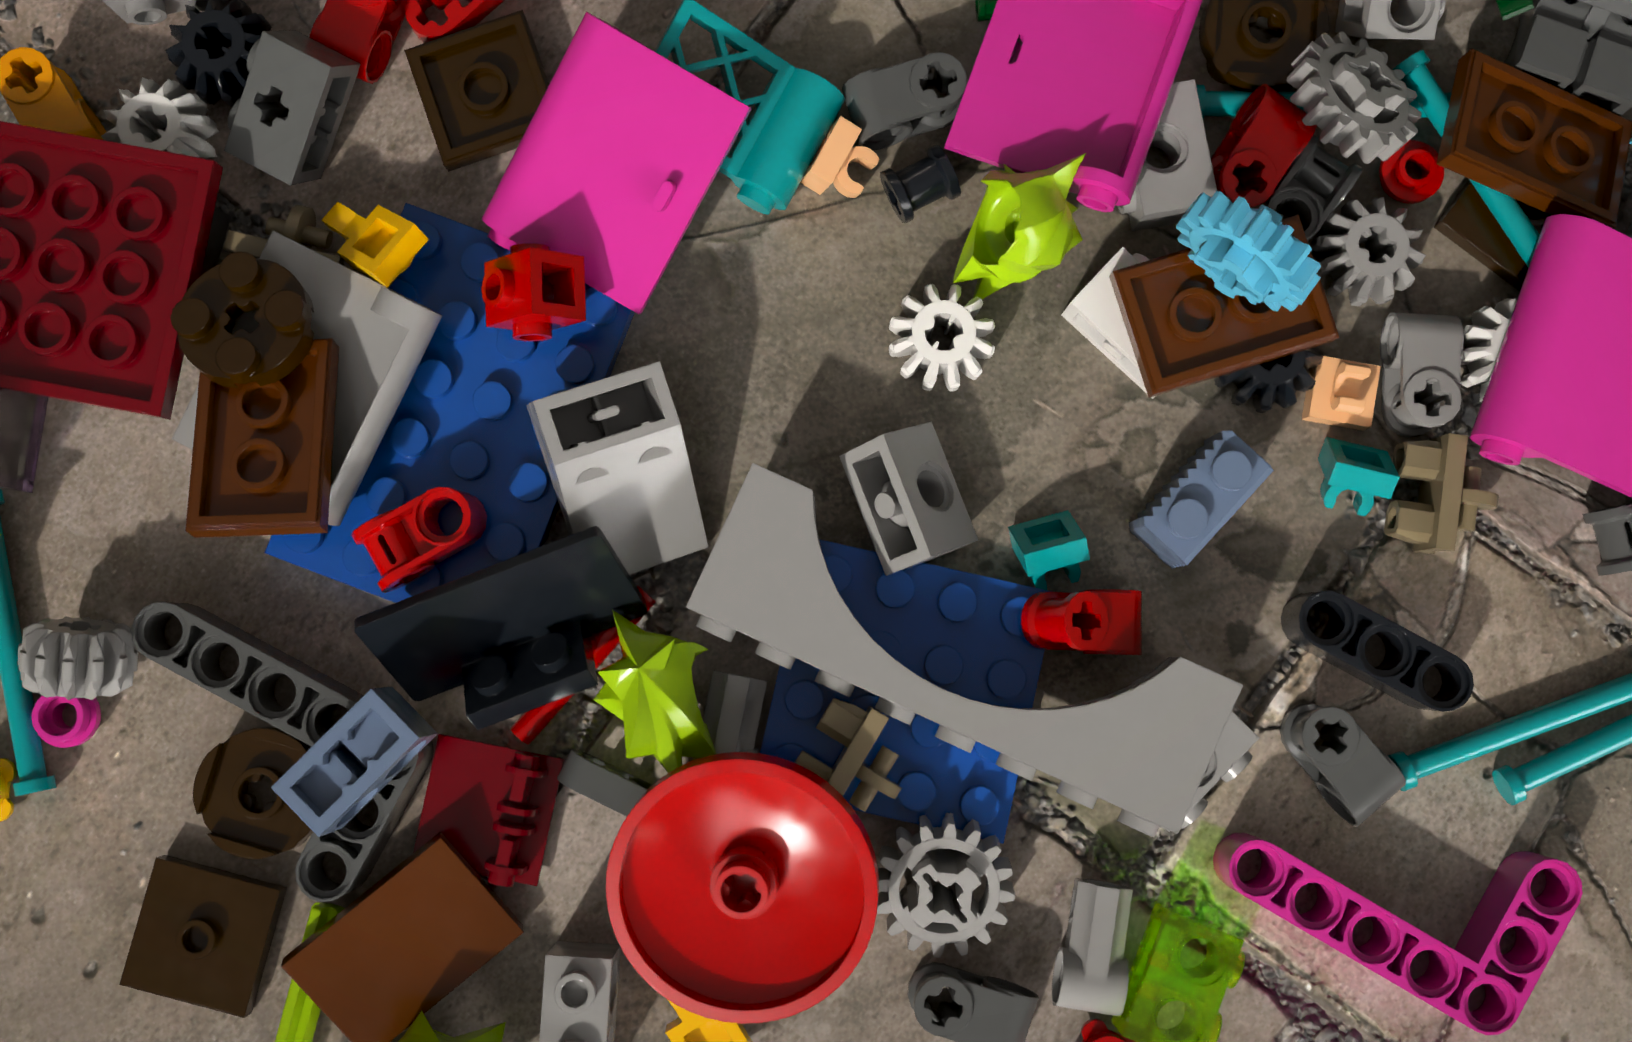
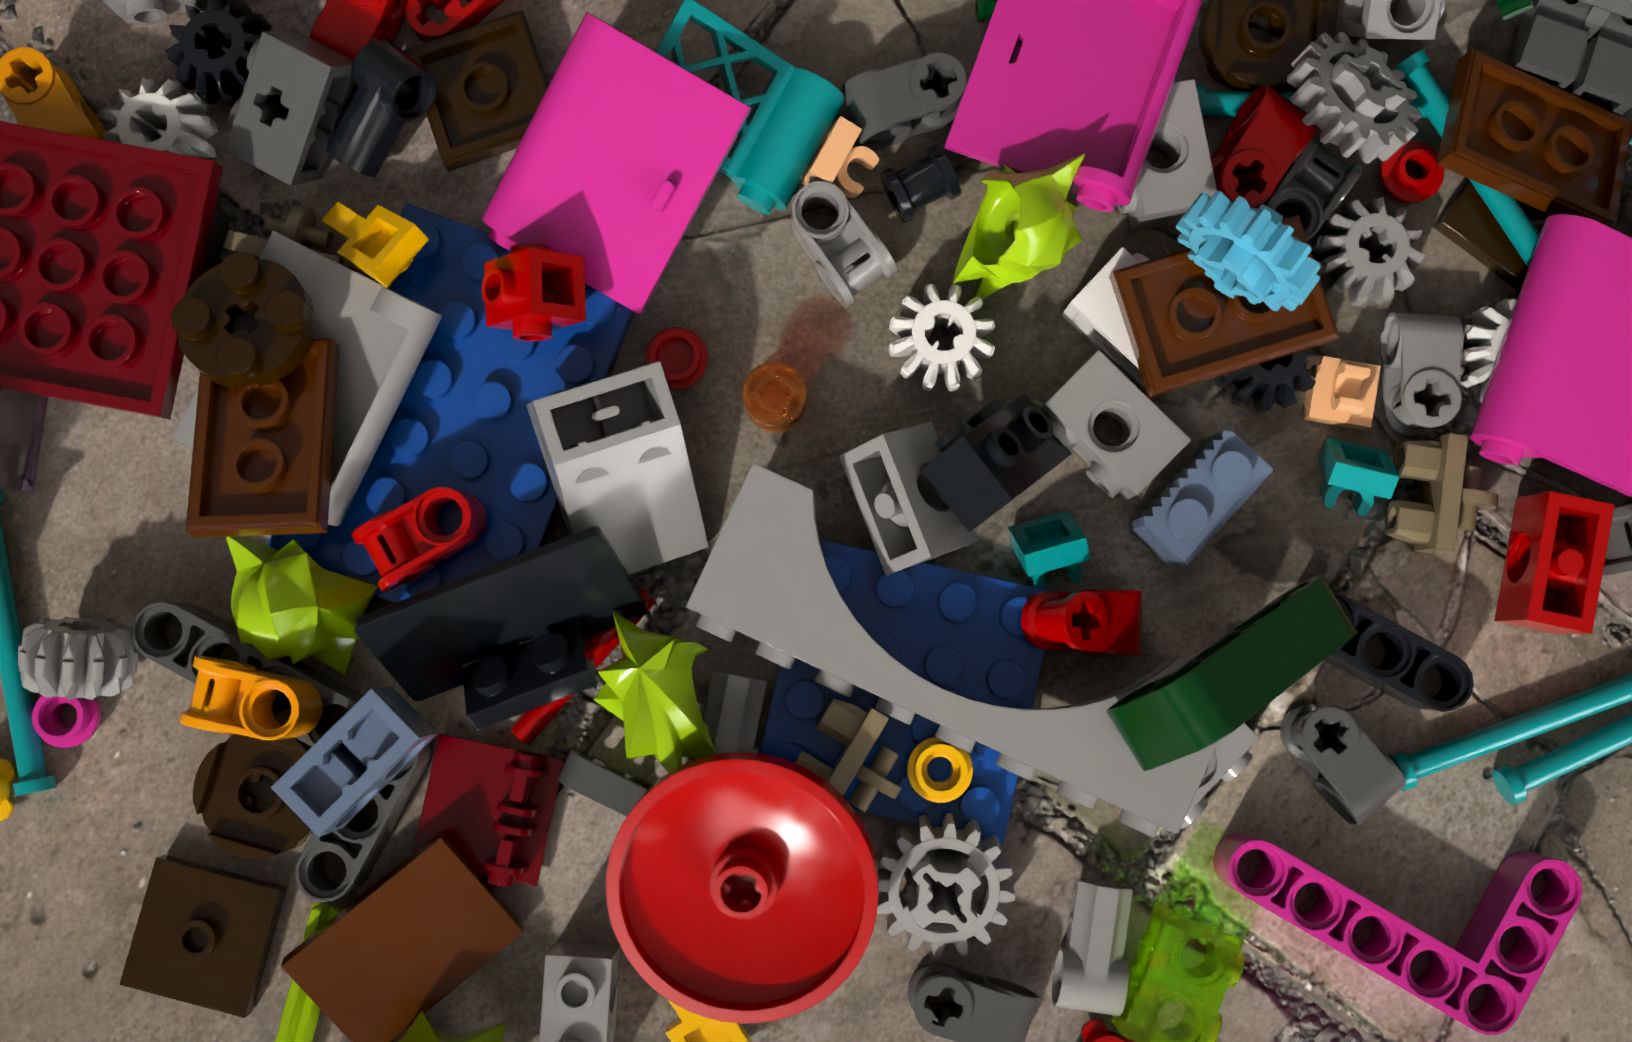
none -> light orange piece [179,655,323,740]
none -> lime hair [226,536,379,675]
none -> black piece [326,38,438,177]
none -> red plate [645,327,708,390]
none -> clear orange wheel [742,361,807,433]
none -> light grey piece [791,181,898,308]
none -> yellow plate [907,737,973,803]
none -> black brick [922,394,1072,532]
none -> light grey brick [1040,350,1191,501]
none -> dark green beam [1106,575,1358,771]
none -> red brick [1494,491,1615,634]

